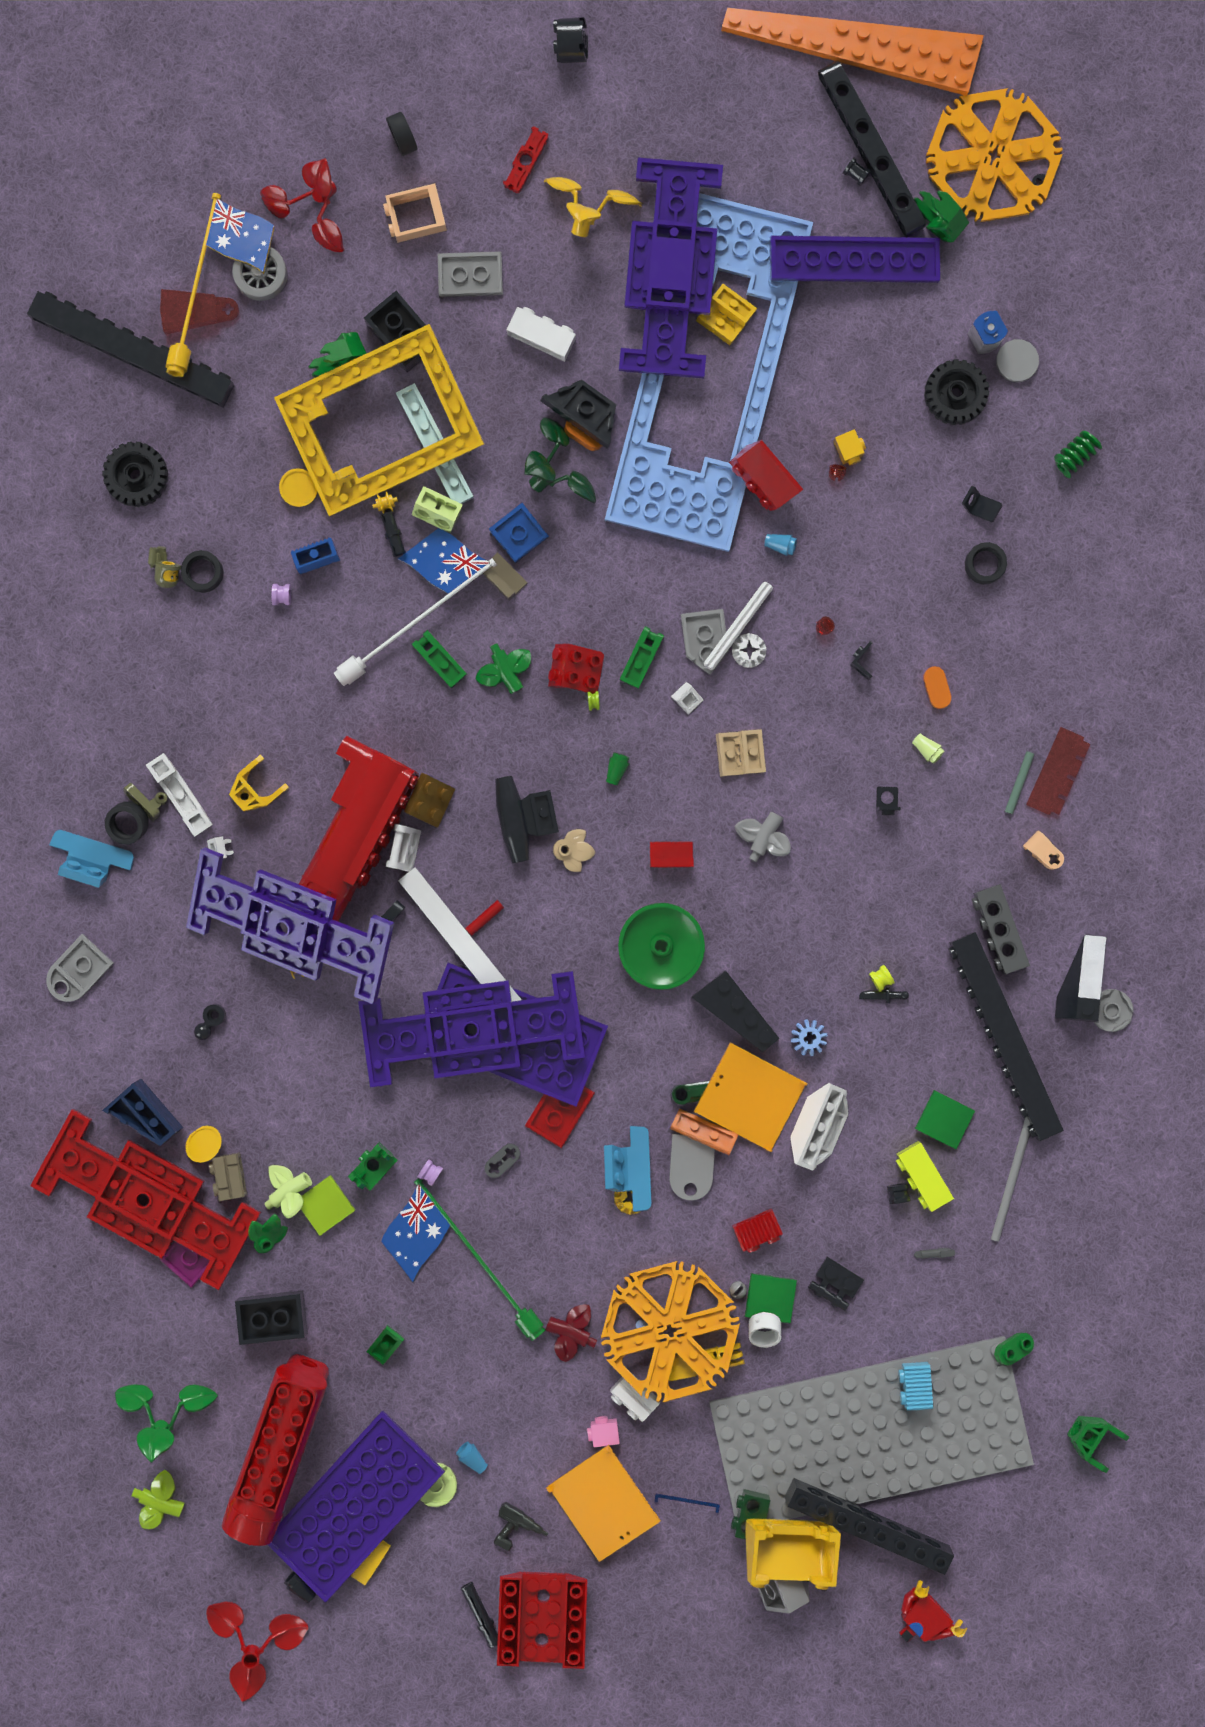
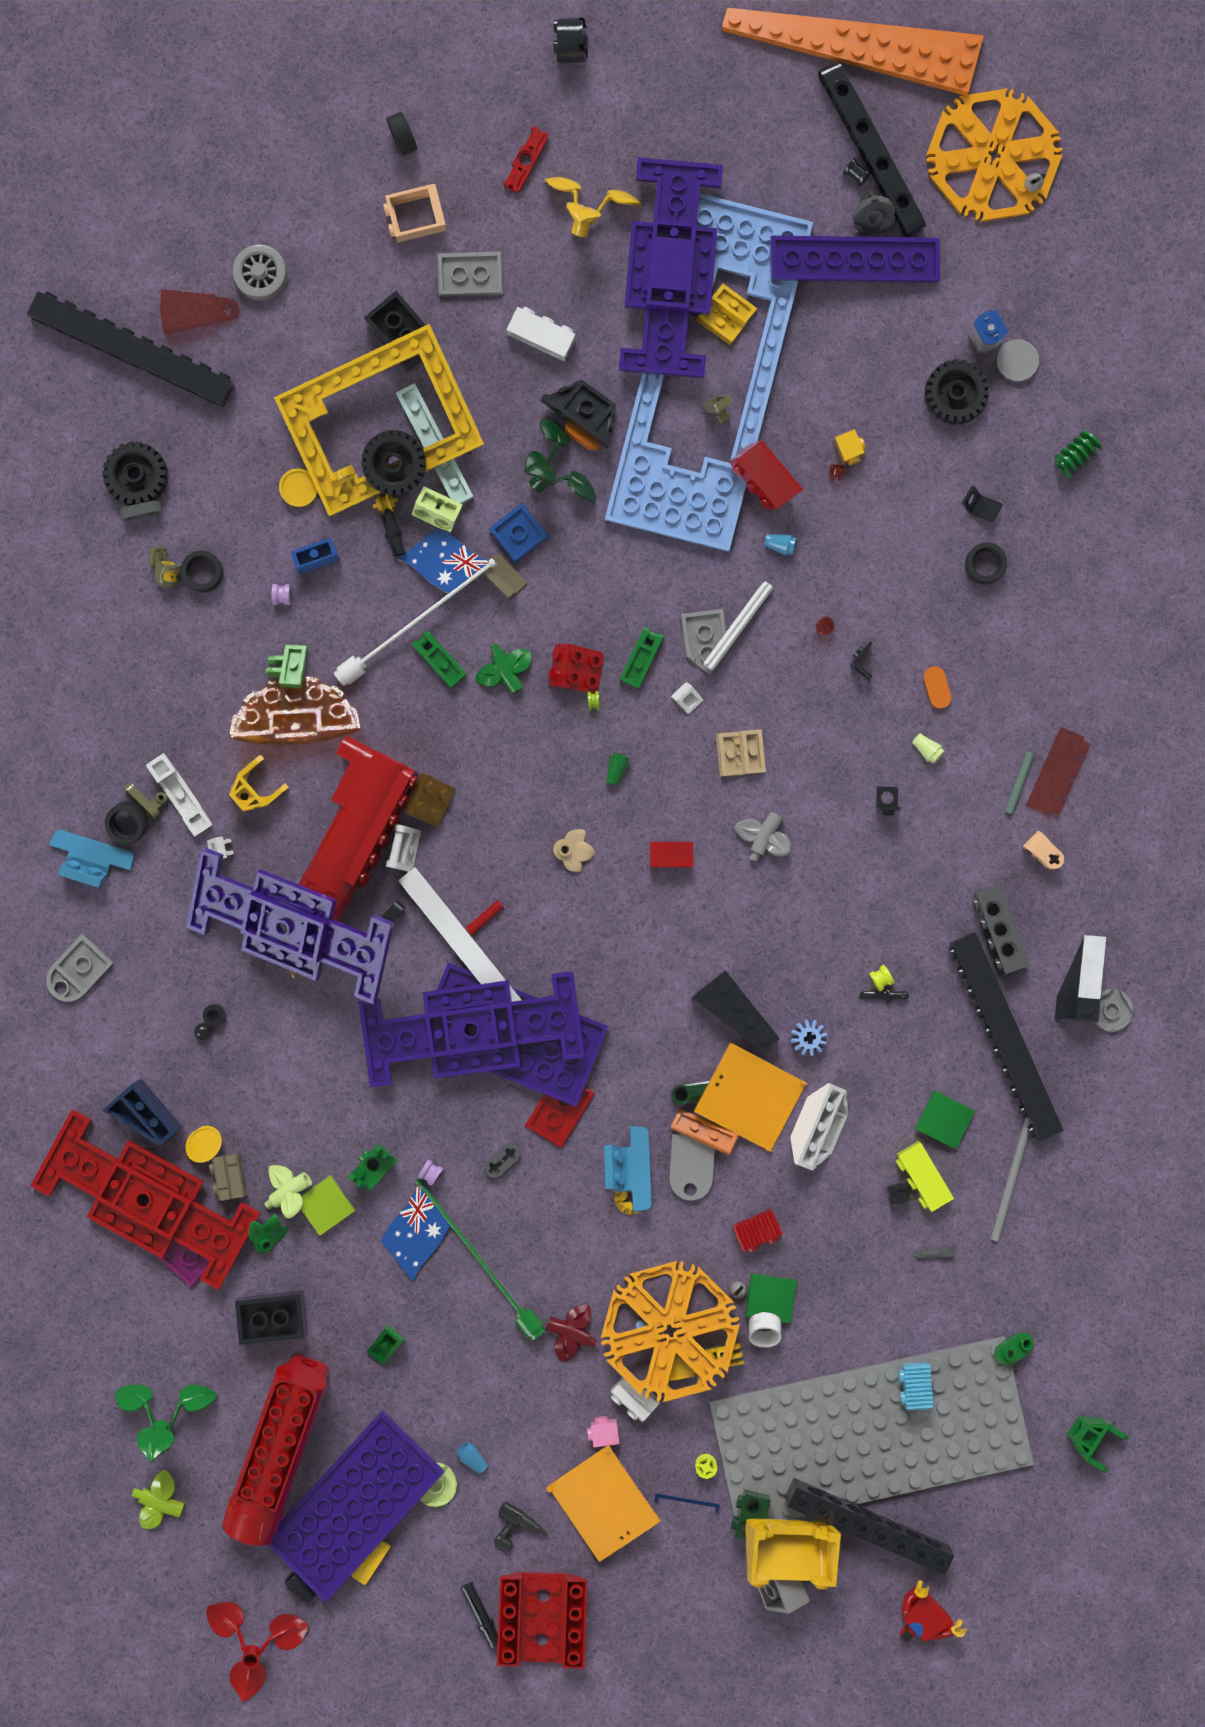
flag [165,193,274,377] -> none
red plant [260,158,345,252] -> none
green piece [308,332,367,377] -> none
black plate [495,776,559,864] -> none
green dish [618,903,705,989] -> none
white gear [732,633,766,668] -> none
black plate [808,1256,864,1311] -> none
green piece [914,191,969,242] -> none
none -> dark grey beam [120,501,162,521]
none -> clear orange brick [230,676,361,745]
none -> bright green hinge [266,645,308,688]
none -> black wheel [361,430,427,495]
none -> neon yellow wheel [695,1454,717,1479]
none -> olive piece [702,394,734,425]
none -> dark grey tile [852,191,895,235]
none -> light grey hinge [1025,173,1044,192]

